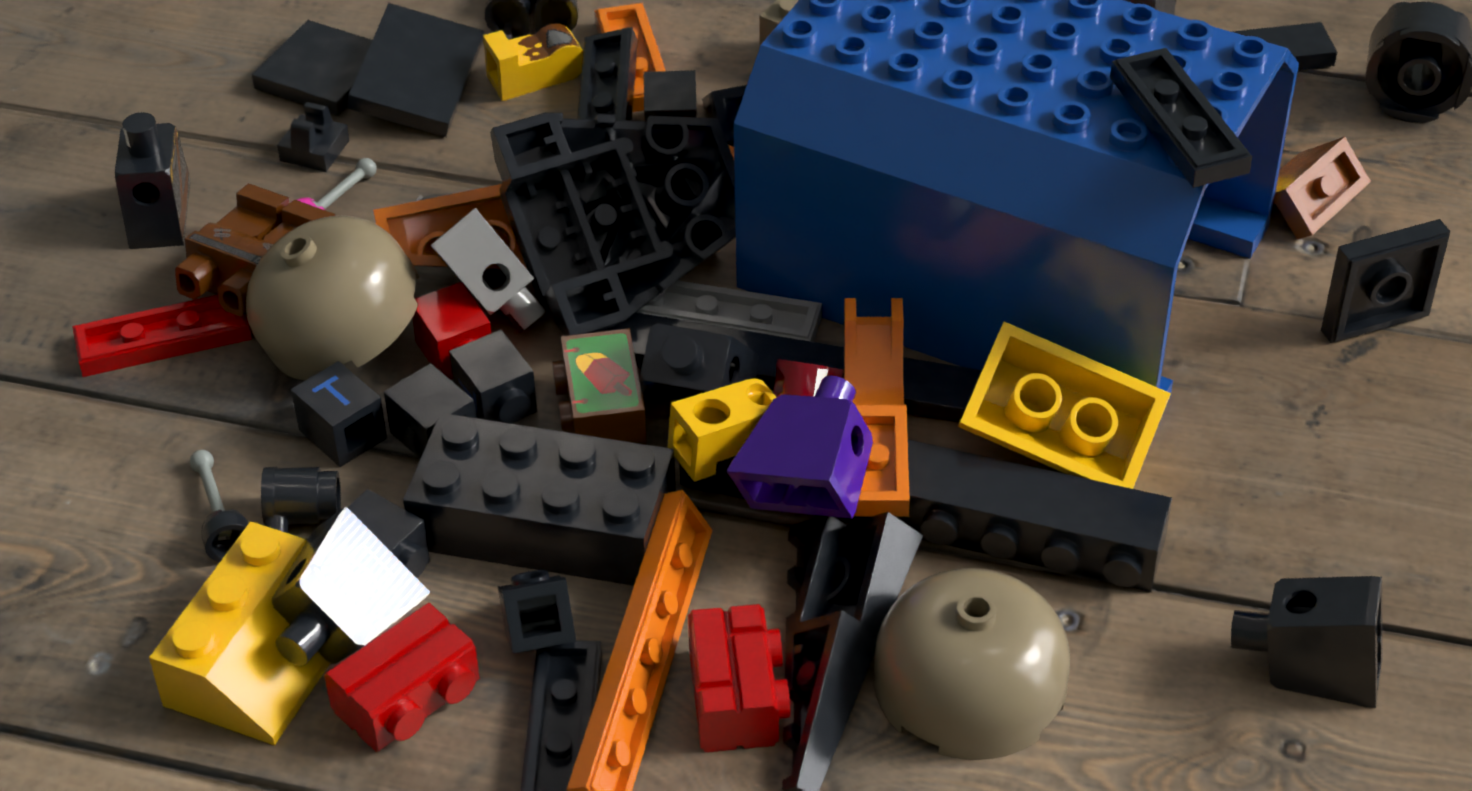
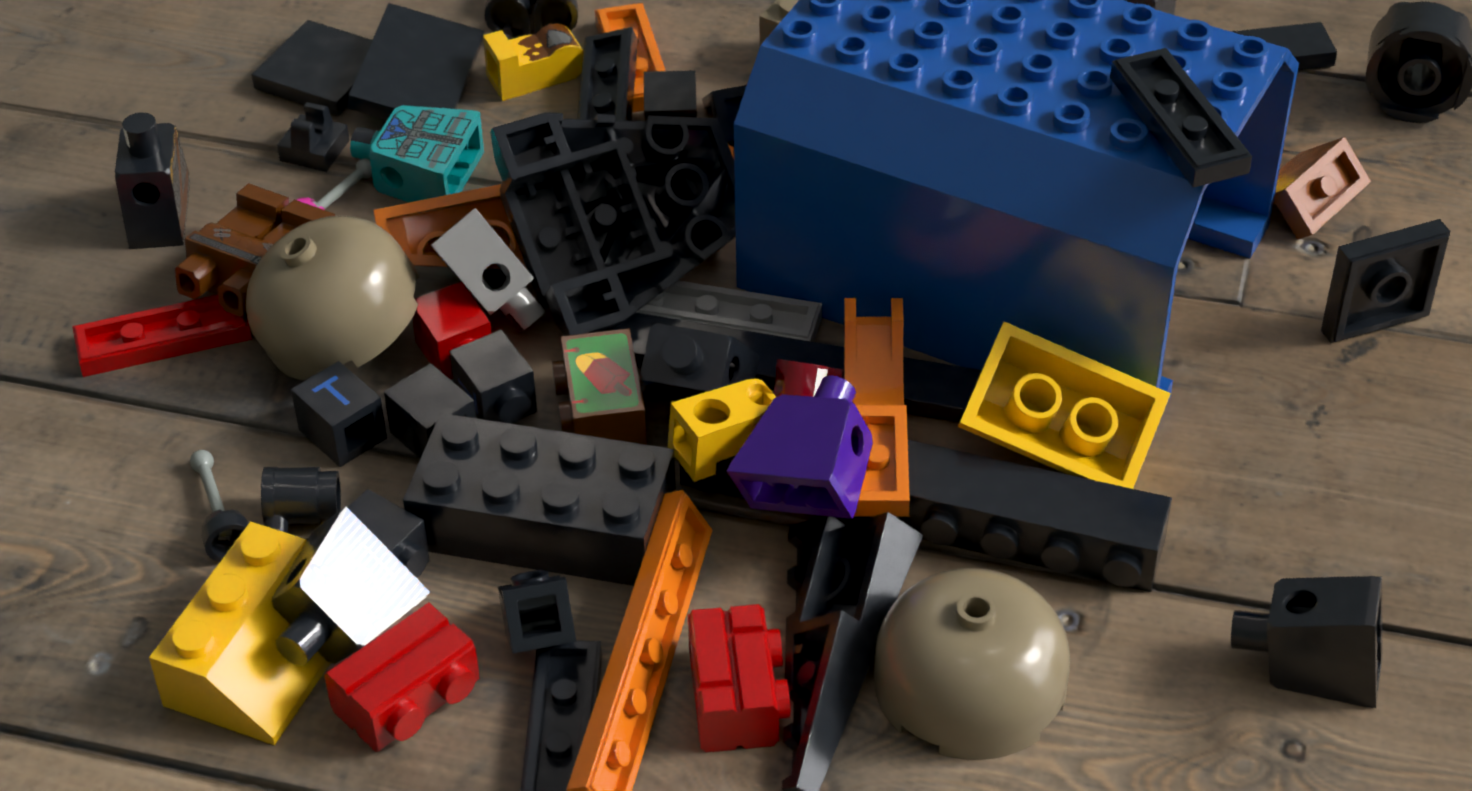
none -> teal torso [350,105,484,203]

